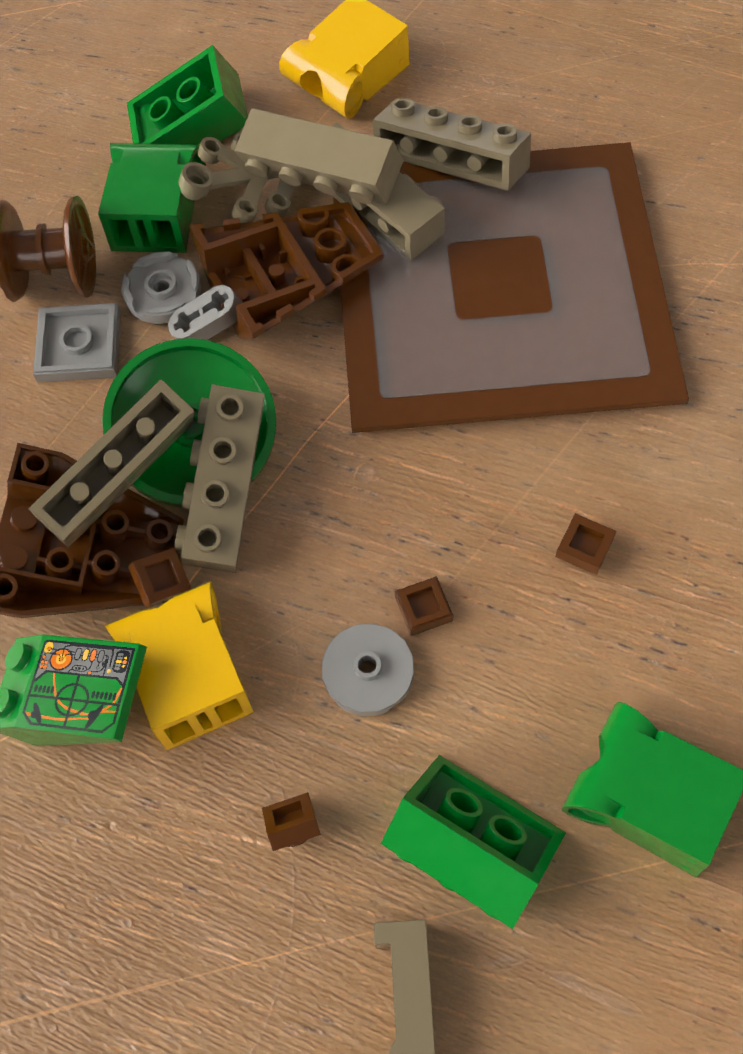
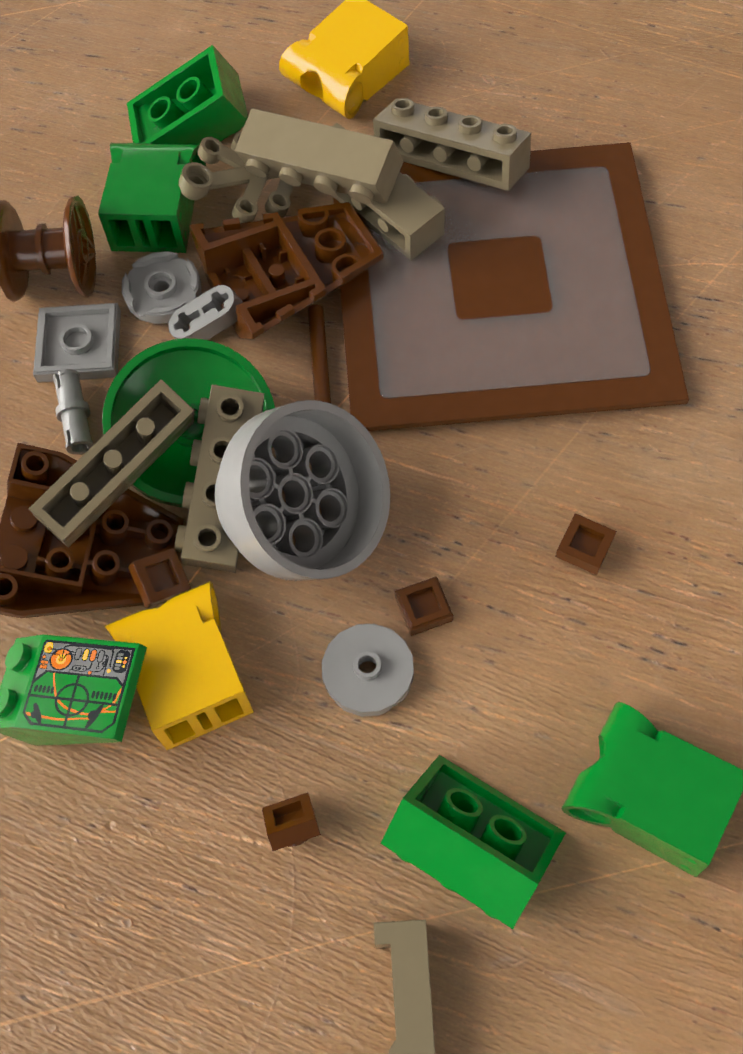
none -> light grey pin [53,369,94,454]
none -> light grey wheel [215,400,390,581]
none -> reddish brown bar [308,304,331,404]

